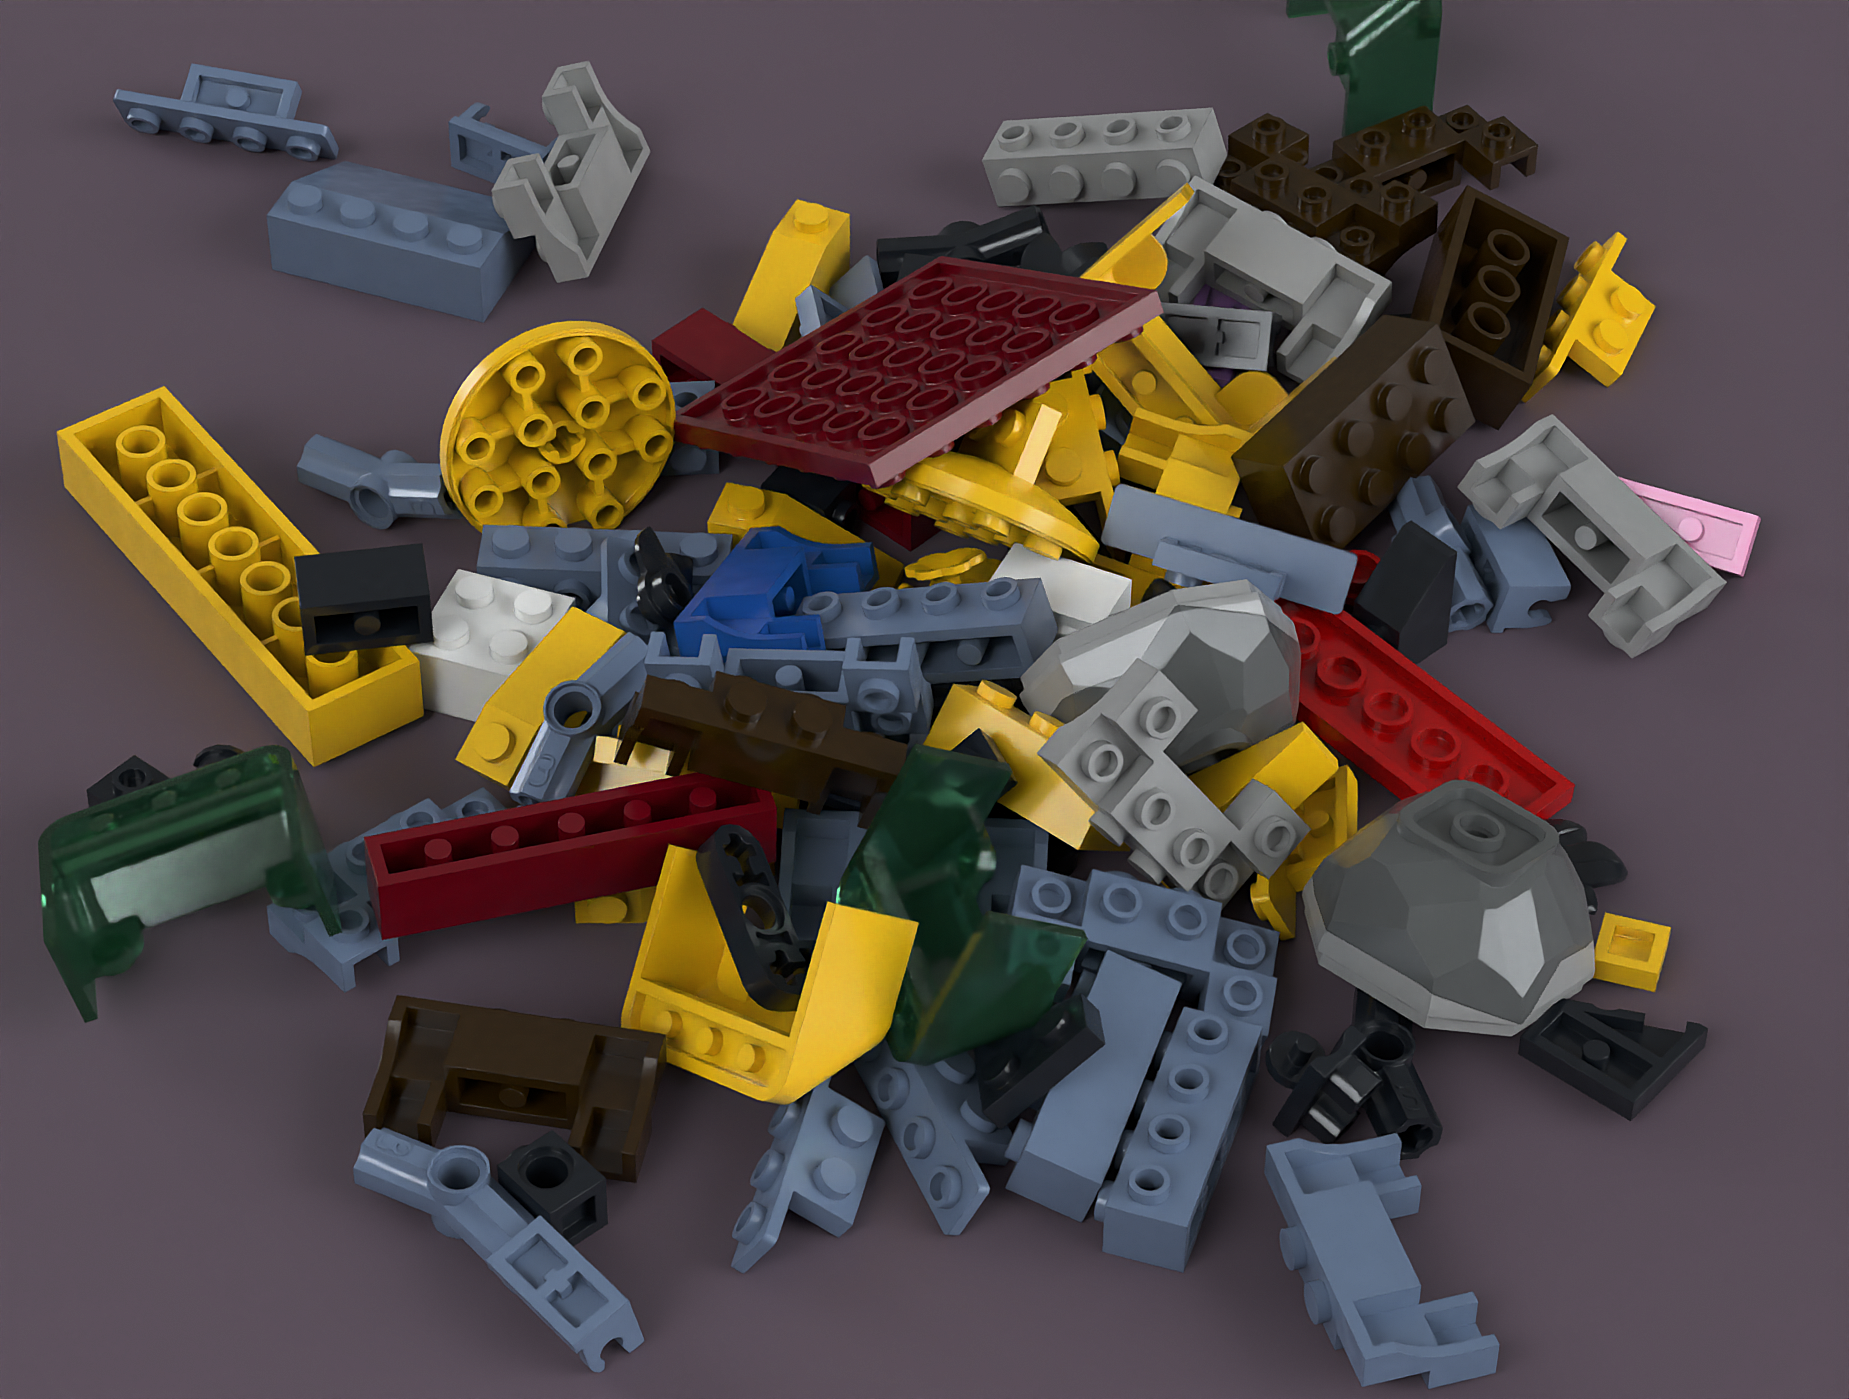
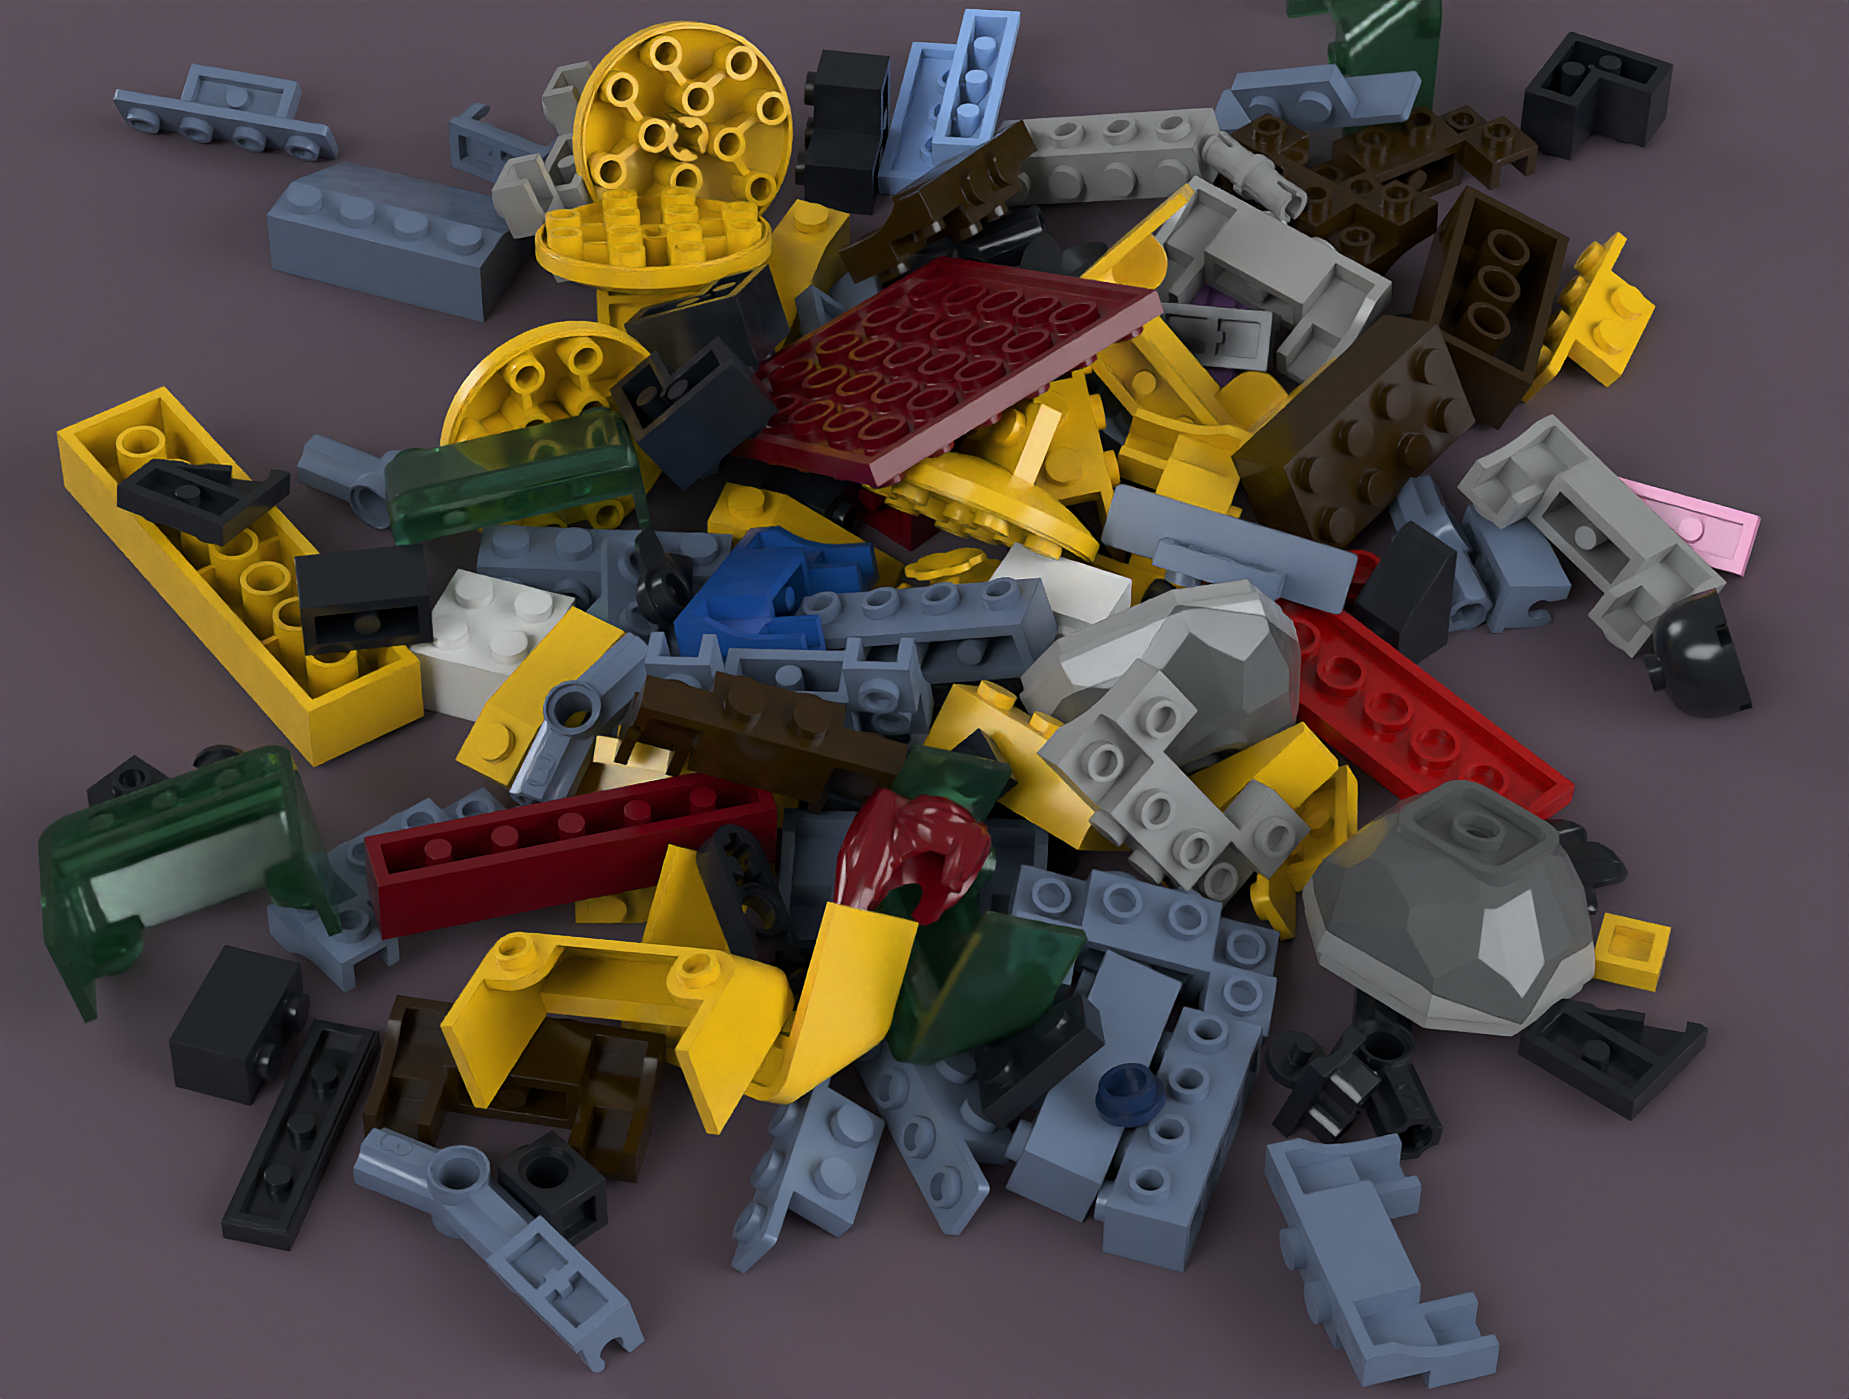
none -> black wing [117,459,290,547]
none -> black brick [169,945,310,1106]
none -> black tile [221,1019,381,1251]
none -> clear green windscreen [383,407,653,546]
none -> yellow windscreen [440,932,795,1135]
none -> yellow bracket [535,186,772,333]
none -> yellow bracket [572,20,793,216]
none -> black brick [609,336,779,491]
none -> black brick [624,264,791,374]
none -> black brick [795,49,890,216]
none -> dark red hair [833,787,992,927]
none -> dark brown bracket [838,120,1038,284]
none -> light blue slope [878,9,1021,195]
none -> dark blue plate [1095,1063,1166,1127]
none -> light grey pin [1201,131,1307,223]
none -> sand blue bracket [1214,64,1422,134]
none -> black brick [1520,31,1674,161]
none -> black cylinder [1643,588,1753,718]

